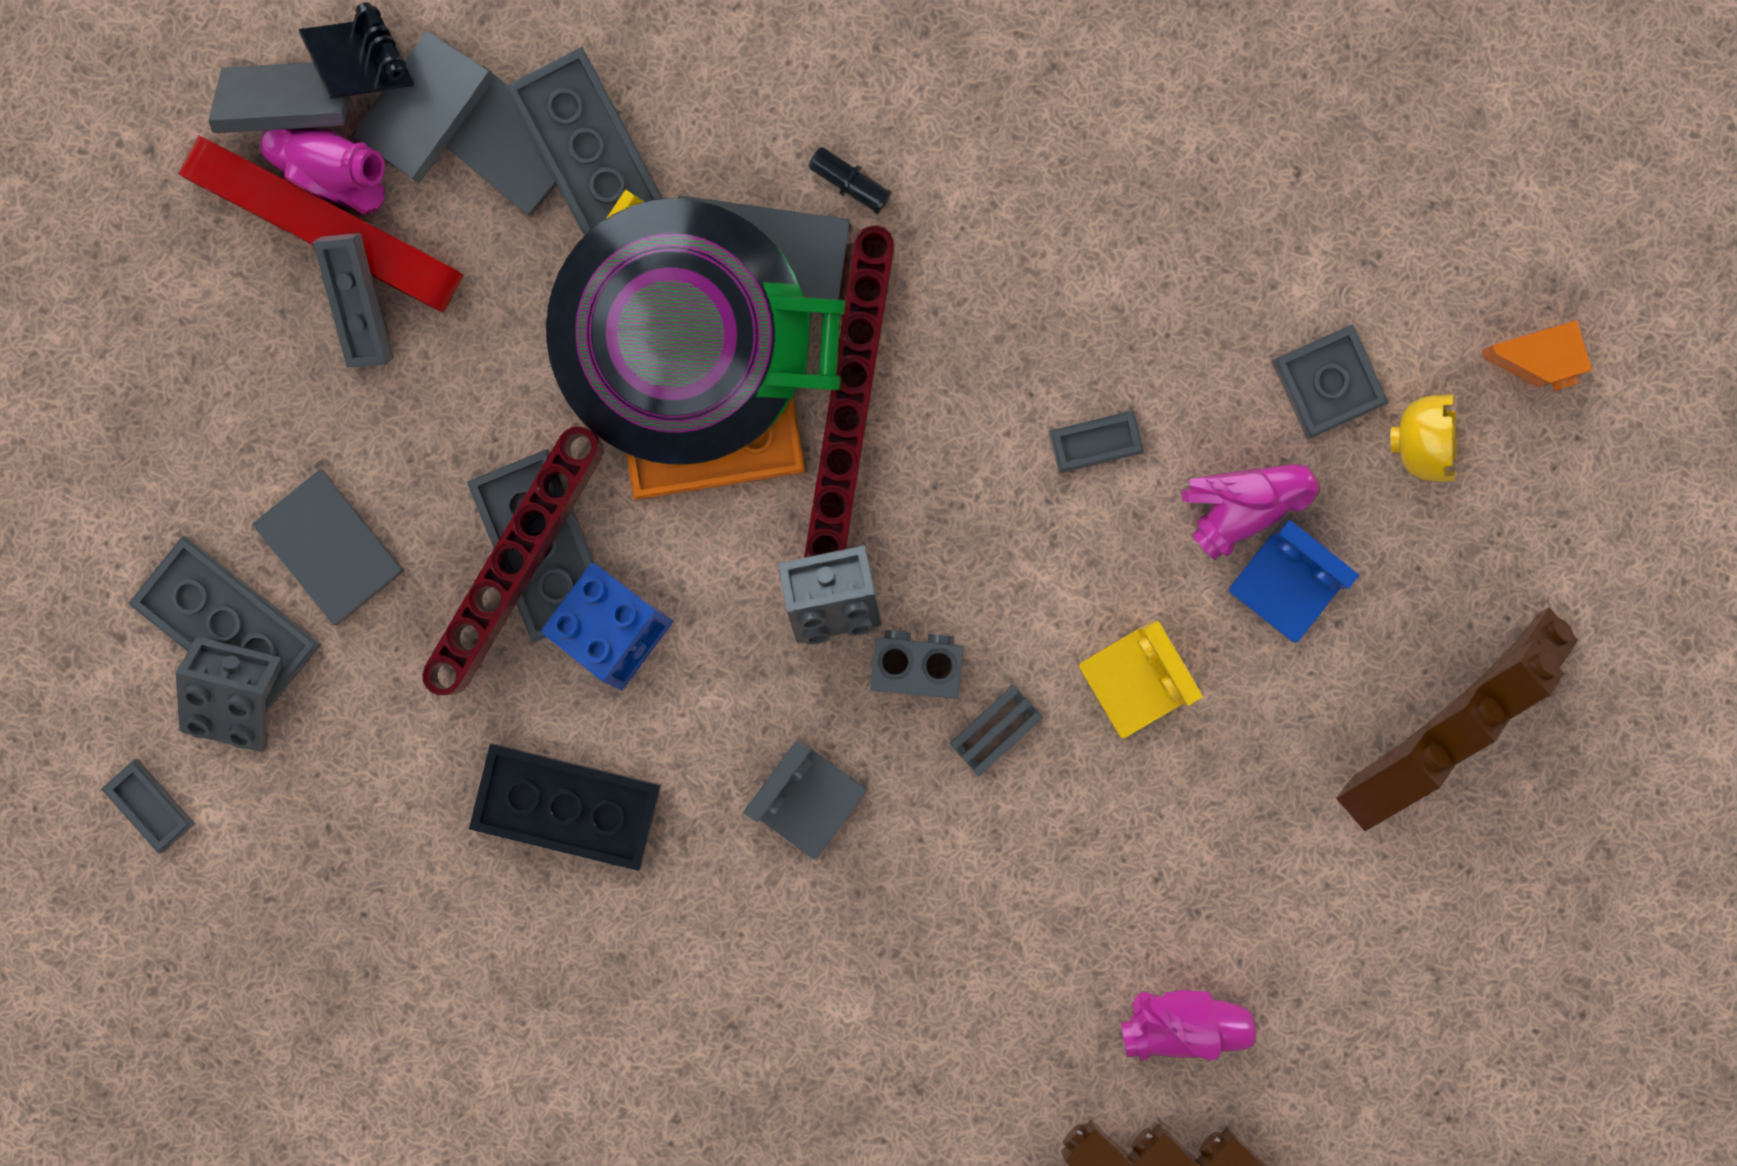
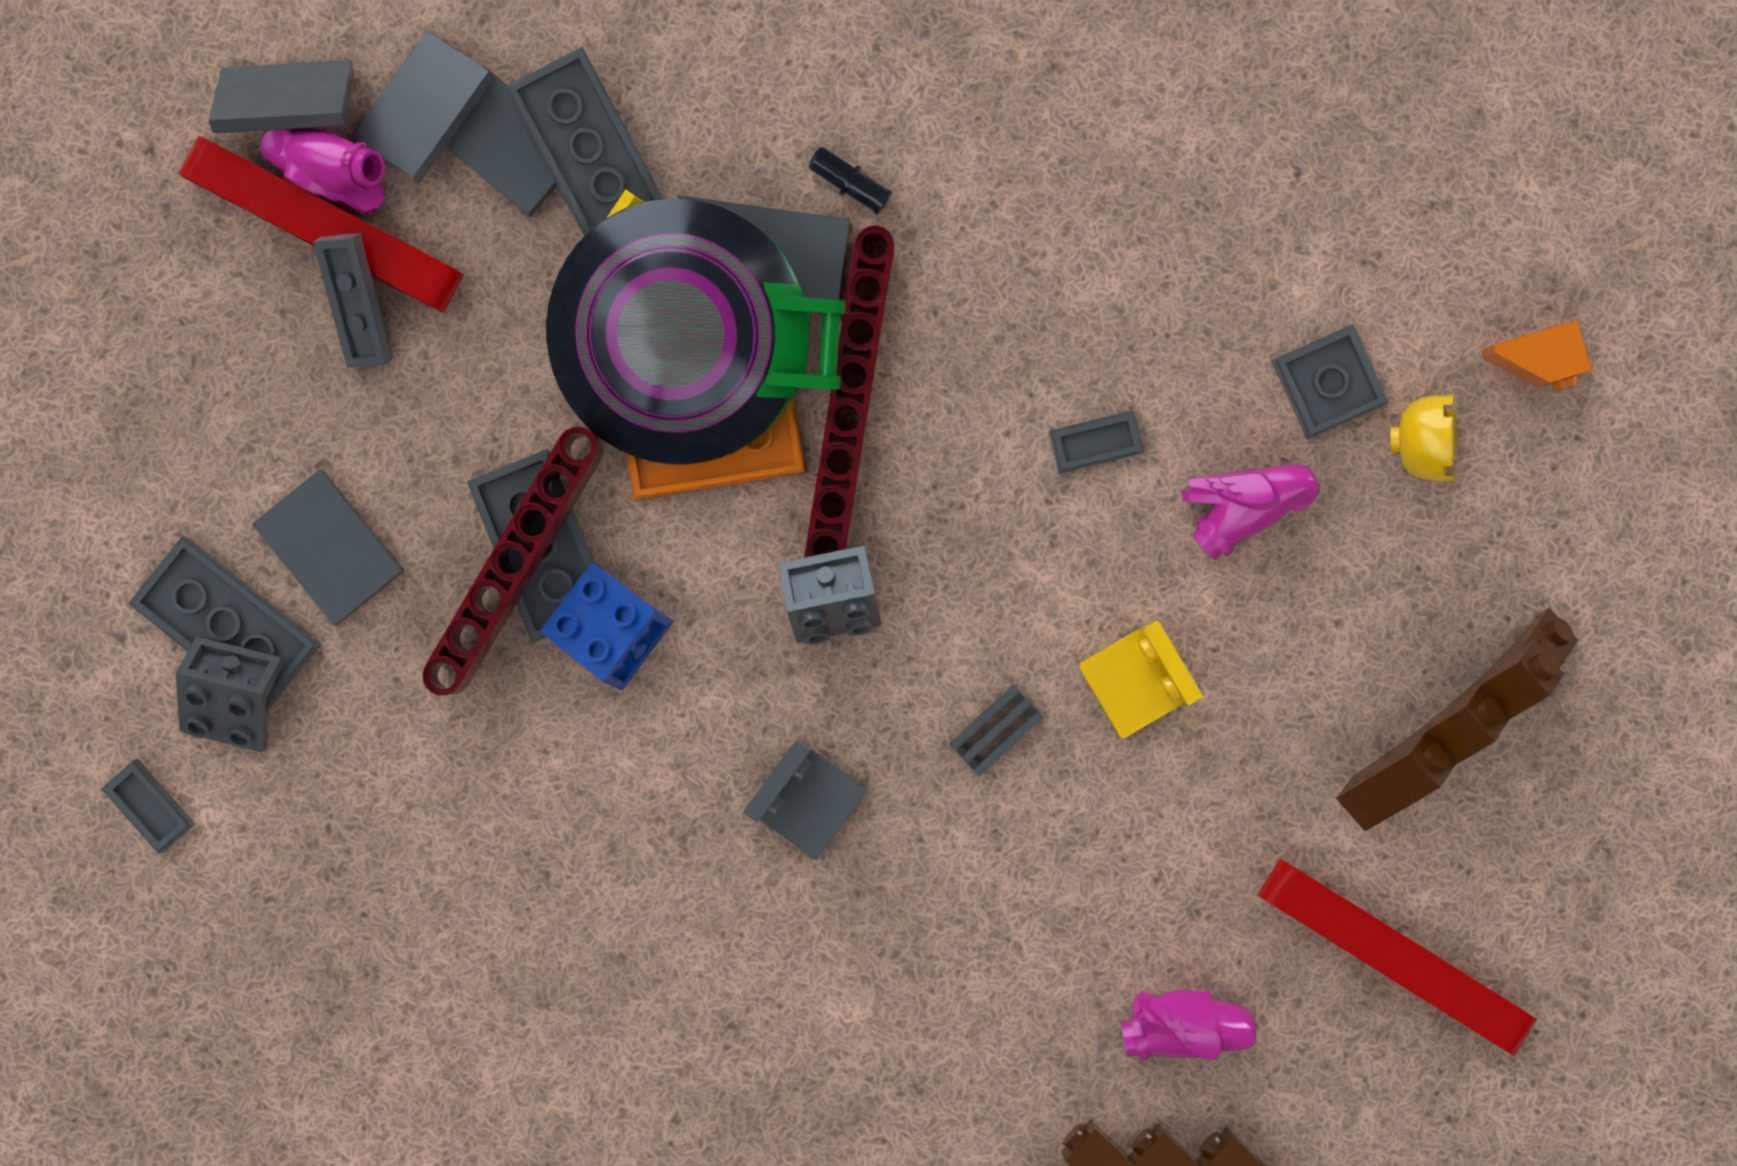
black hinge [298,2,414,99] -> none
black plate [469,743,662,871] -> none
dark grey brick [870,630,963,699] -> none
blue bracket [1228,520,1359,643] -> none
none -> red beam [1257,858,1538,1057]

